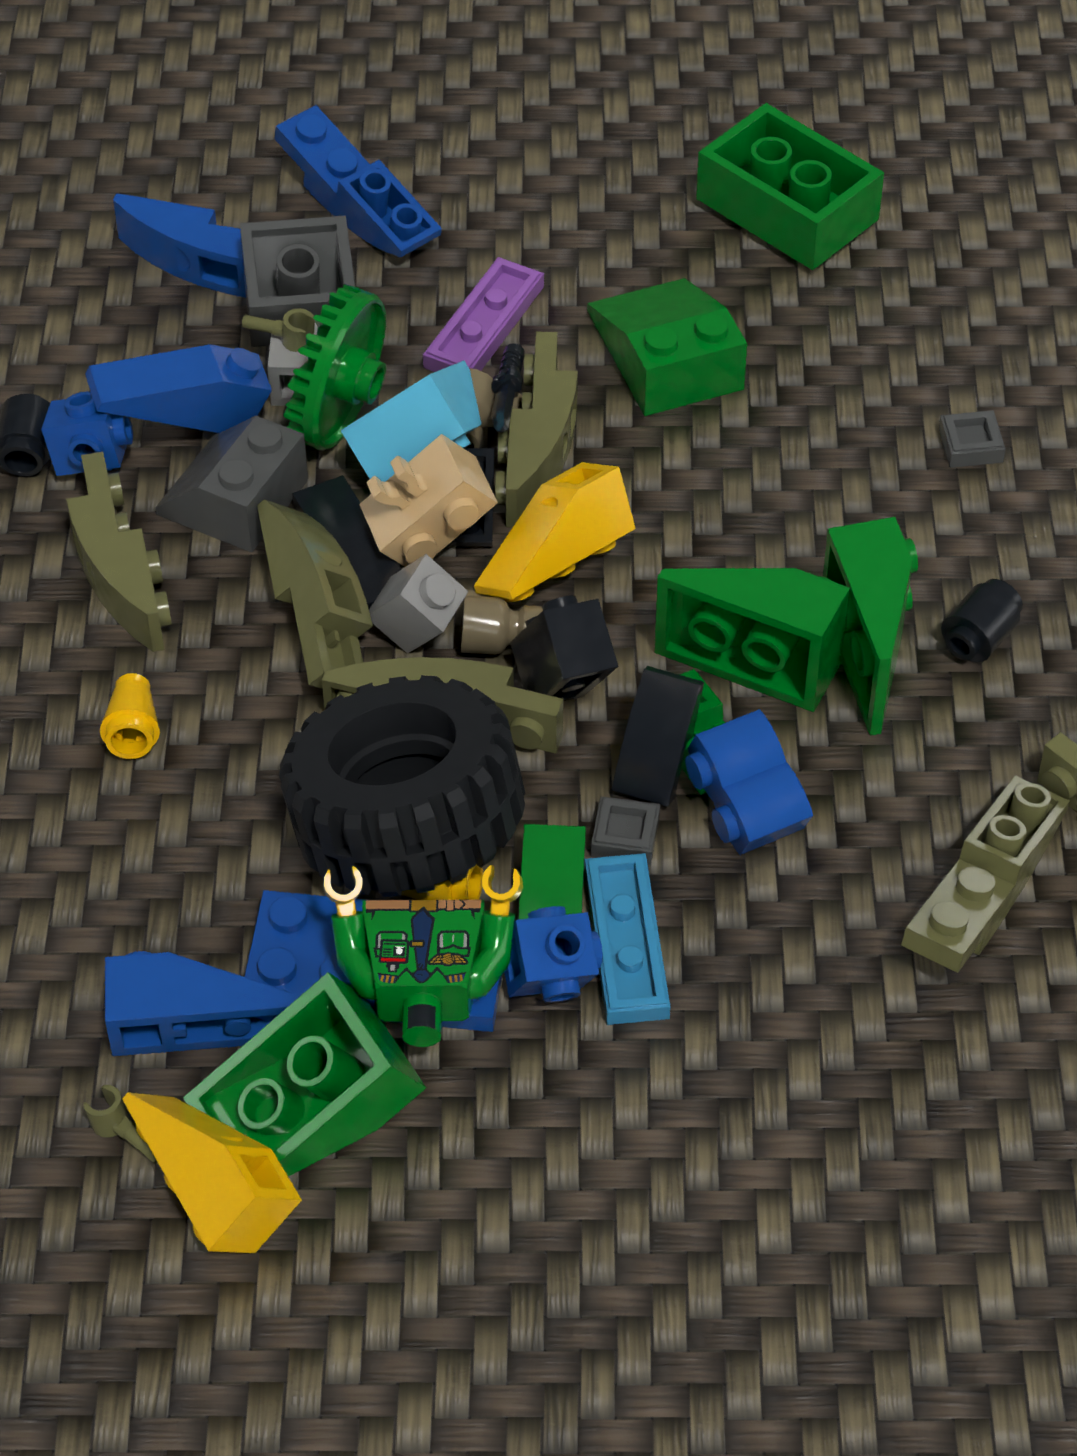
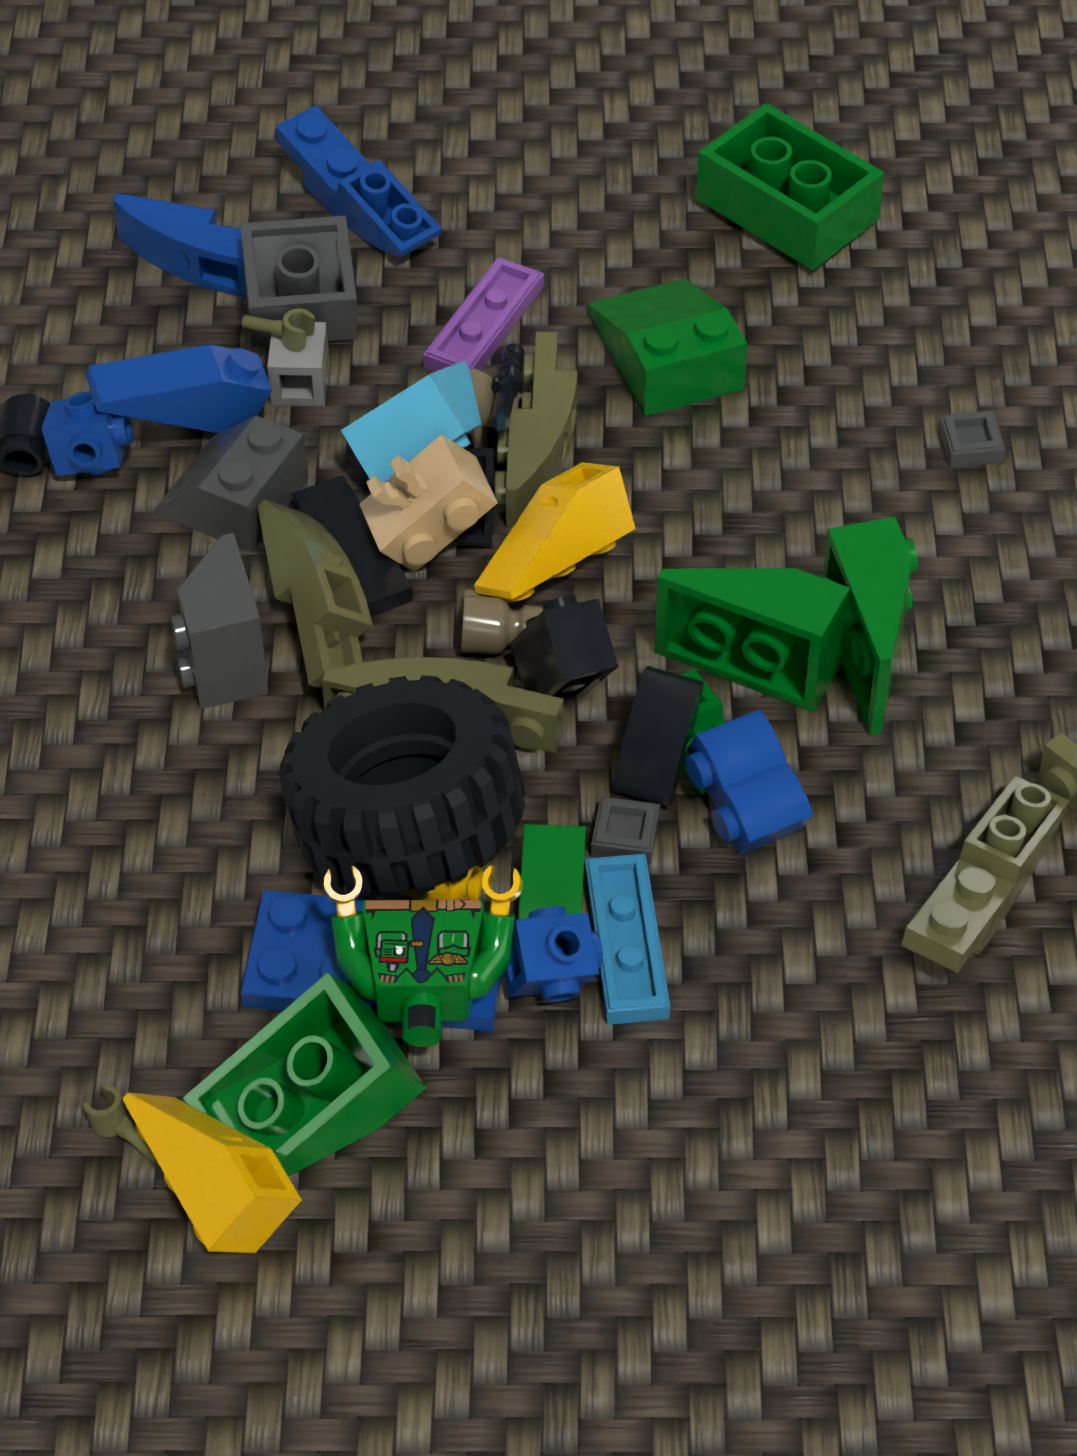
olive slope [66,451,172,652] -> none
yellow cone [100,673,160,759] -> none
blue slope [105,951,300,1056] -> none
green wheel [283,284,386,451] -> none
light grey brick [369,554,469,654] -> none
black brick [941,579,1023,662] -> none
none -> dark grey slope [170,532,269,709]

